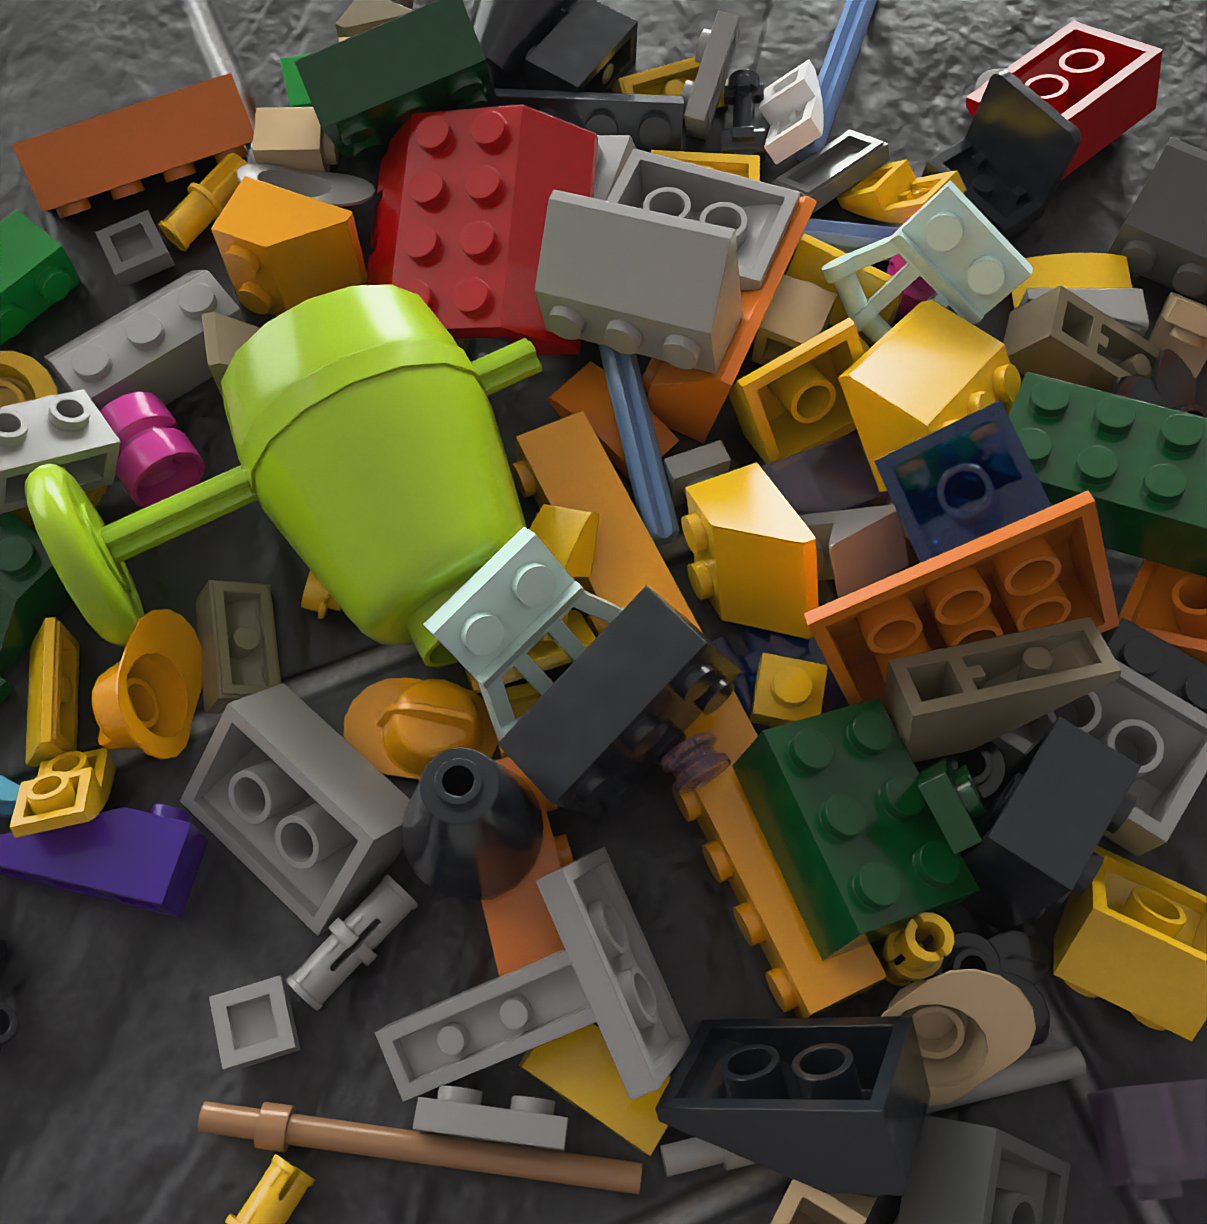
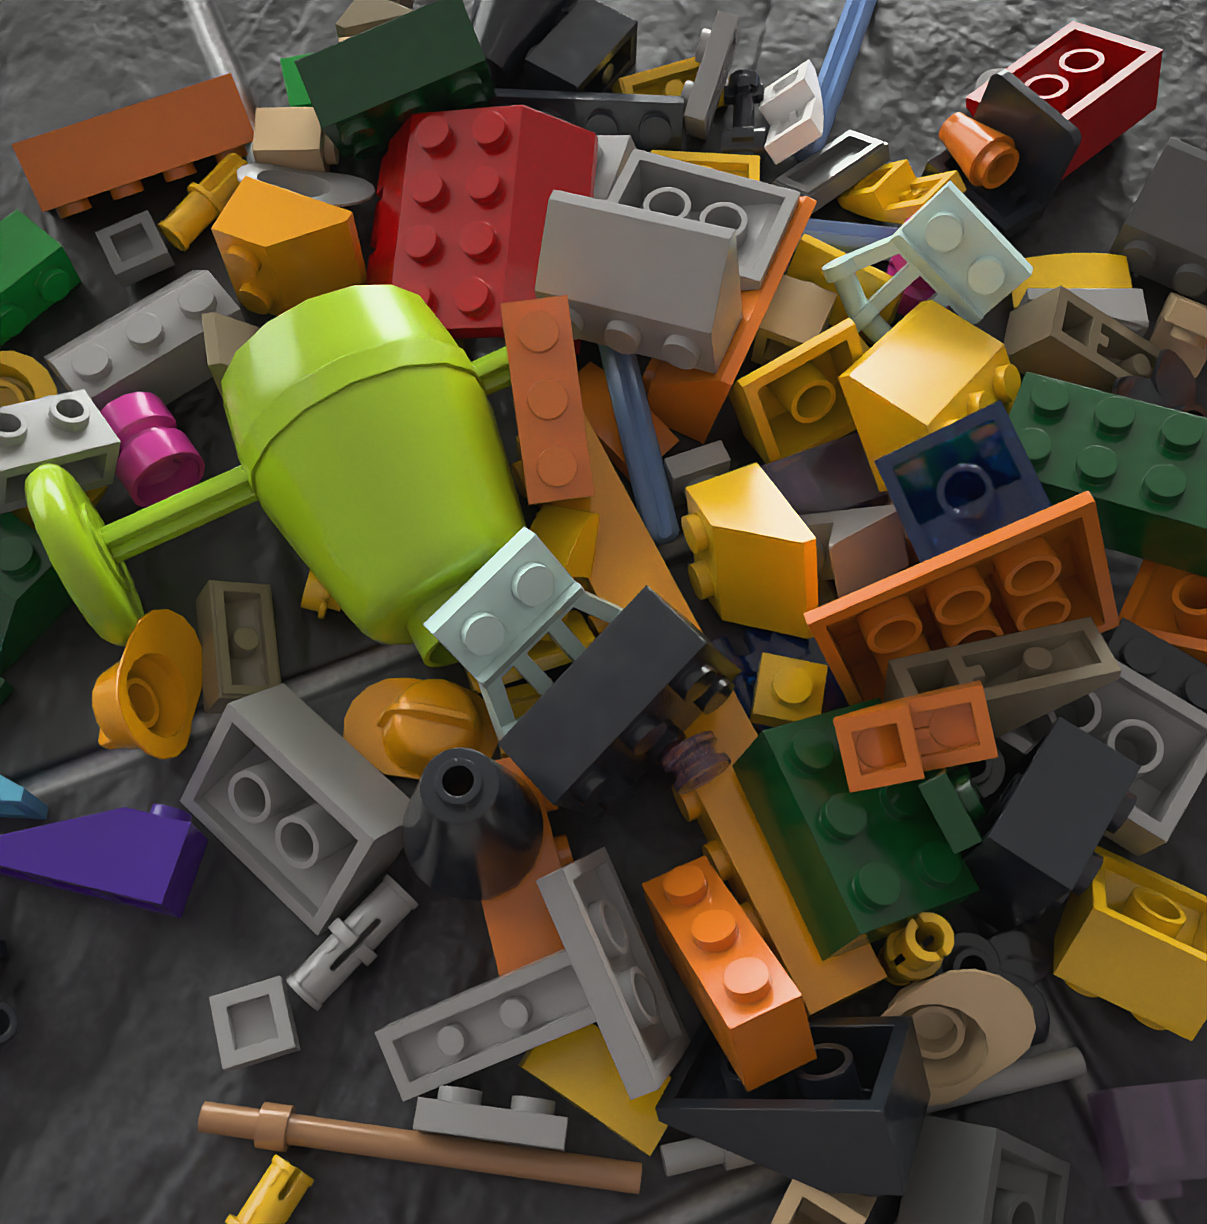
yellow slope [10,748,116,838] -> none
yellow slope [25,617,80,767] -> none
none -> orange brick [500,295,595,506]
none -> orange brick [641,855,817,1092]
none -> orange slope [833,680,998,793]
none -> orange cone [939,112,1019,189]

